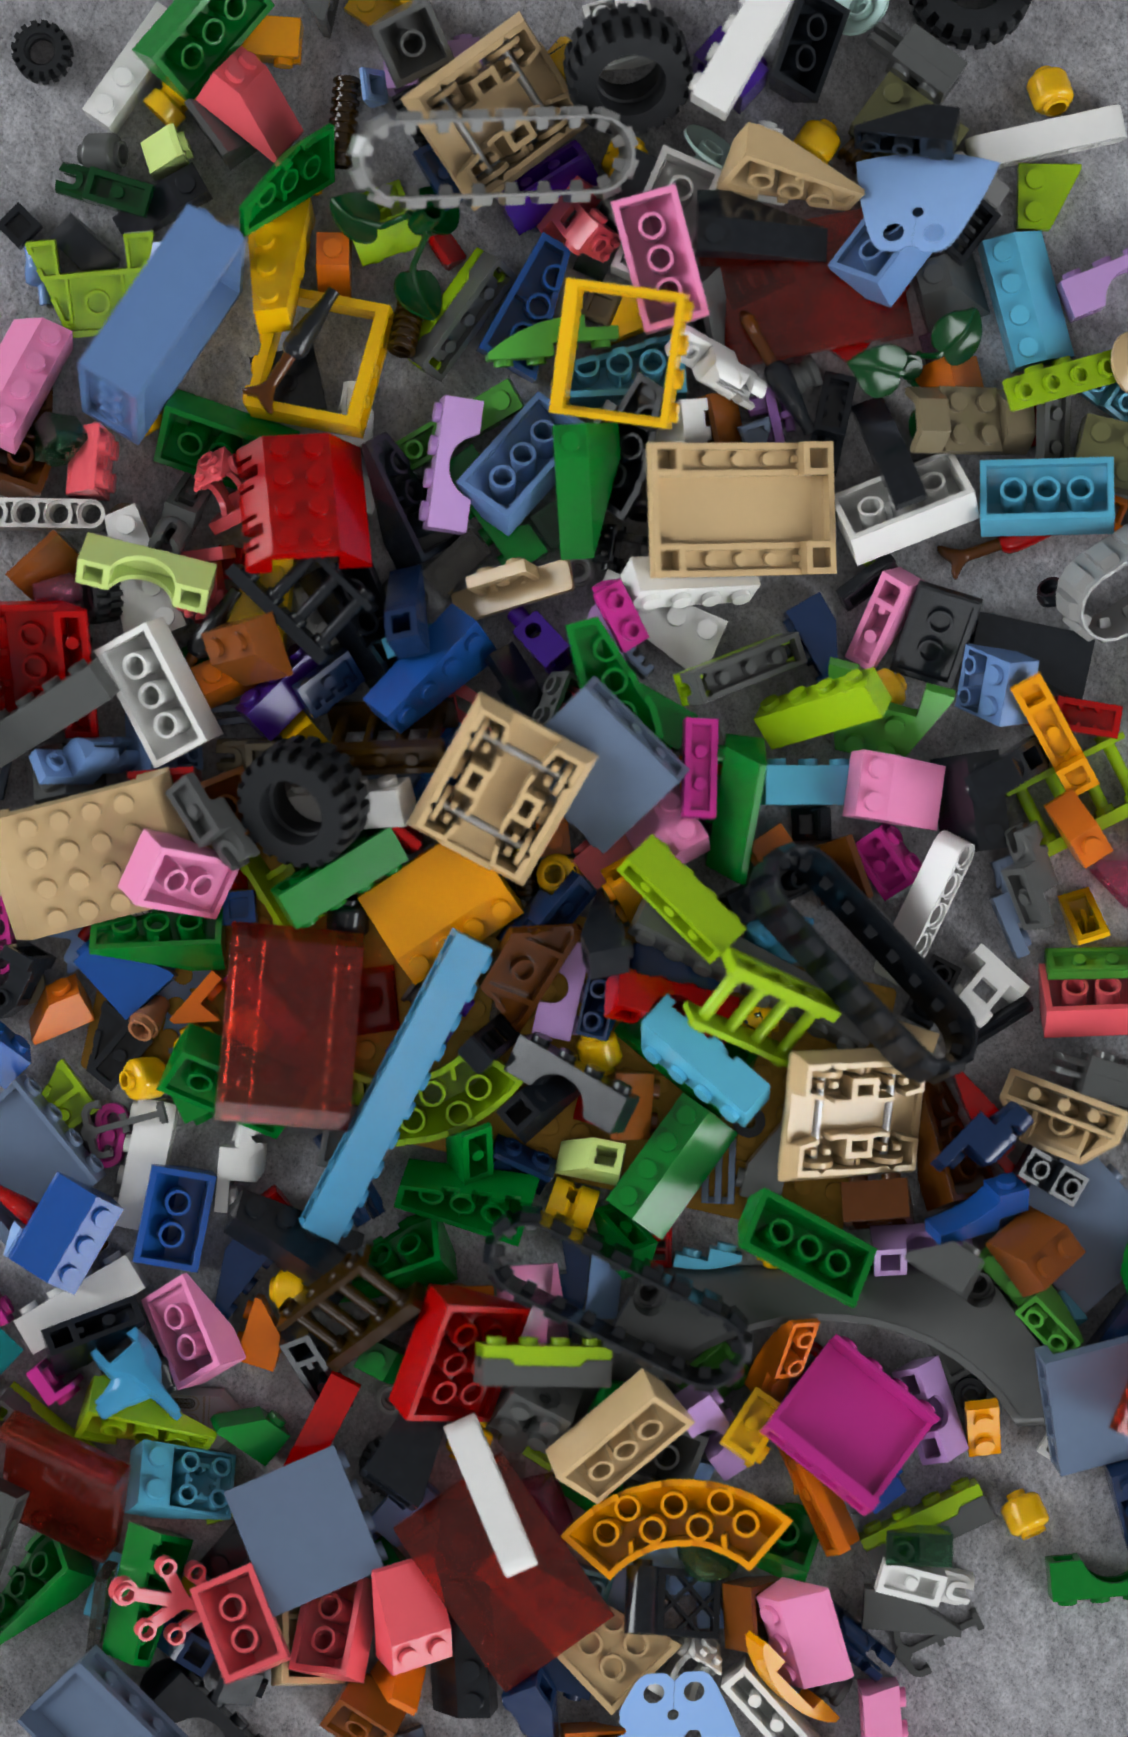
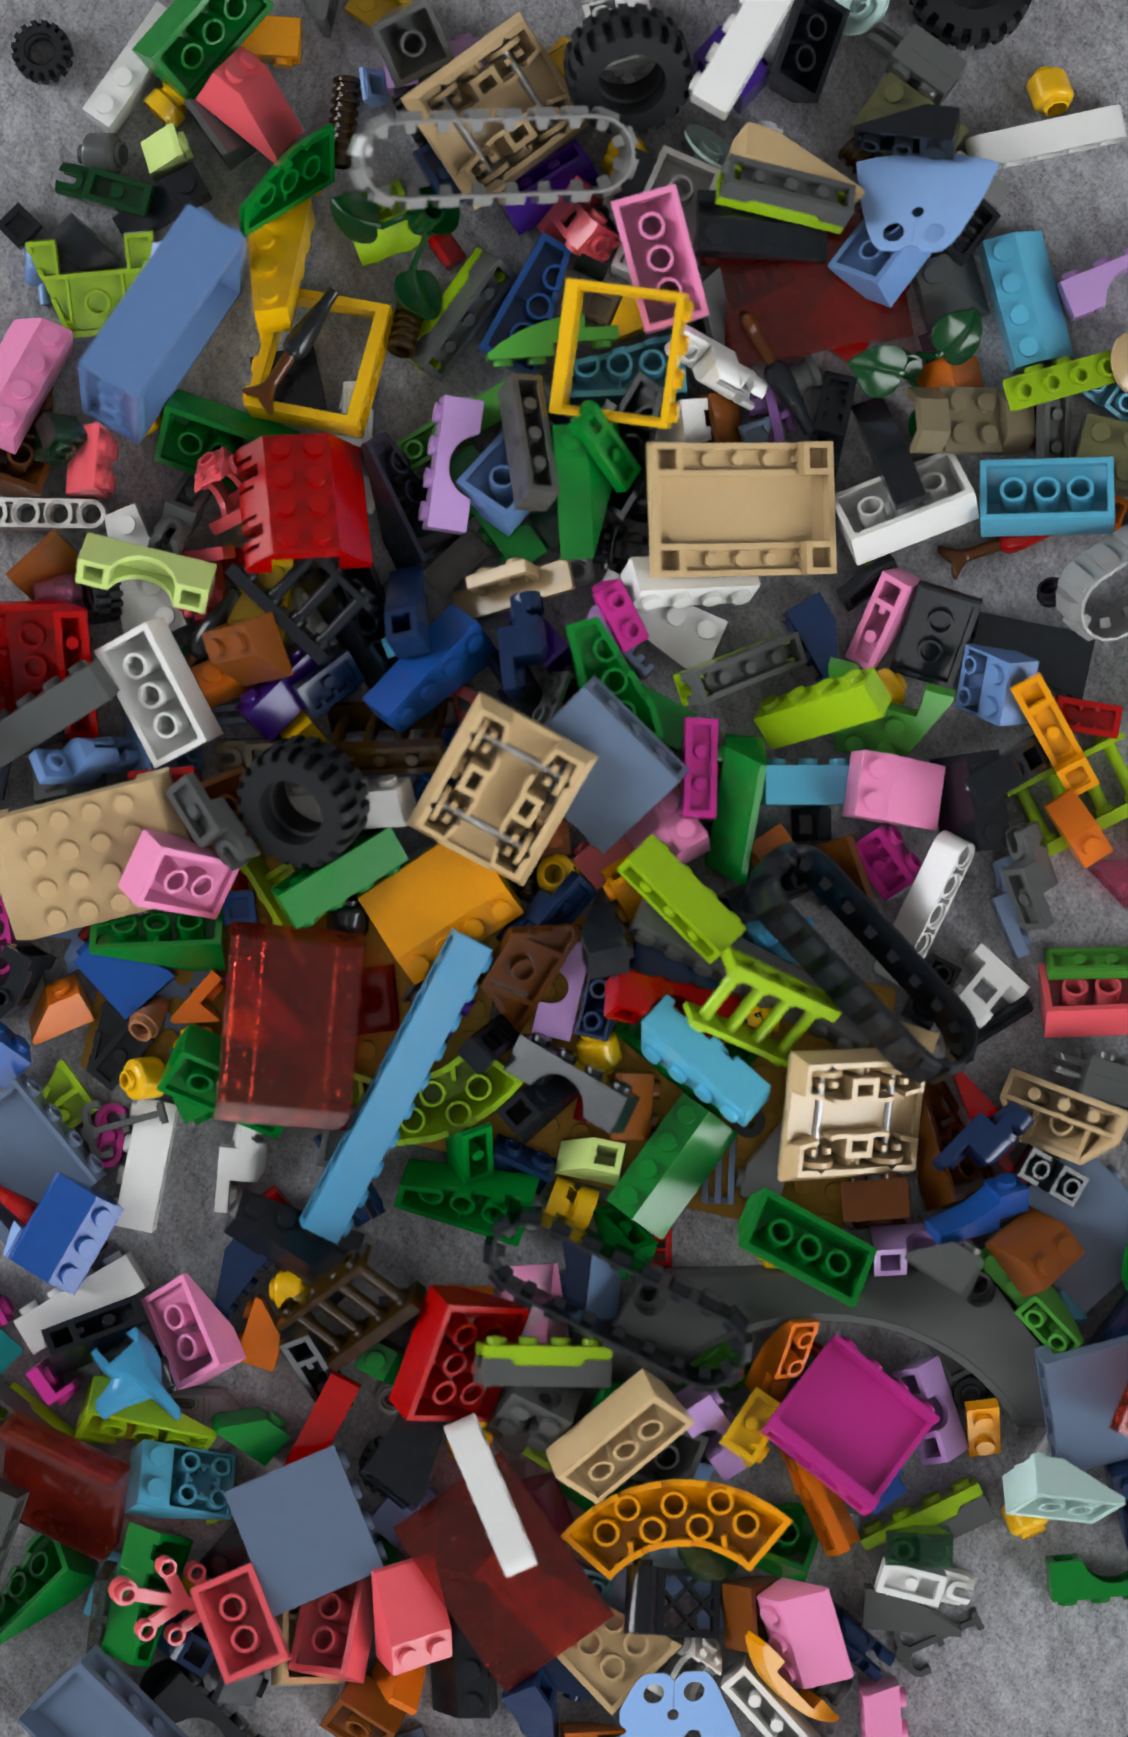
blue slope [132,1164,217,1273] -> none
orange slope [316,232,352,298] -> none
green wedge [340,1214,458,1303] -> none
red slope [391,825,423,854] -> none
medium azure slope [672,1241,743,1270] -> none
yellow head [793,119,841,165] -> none
lime wing [1016,163,1082,232] -> none
yellow slope [1057,887,1110,945] -> none
none -> dark blue plate [497,591,548,700]
none -> flat silver brick [498,373,560,512]
none -> green plate [568,400,642,492]
none -> dark grey piece [715,154,856,234]
none -> light aqua slope [1002,1452,1126,1524]

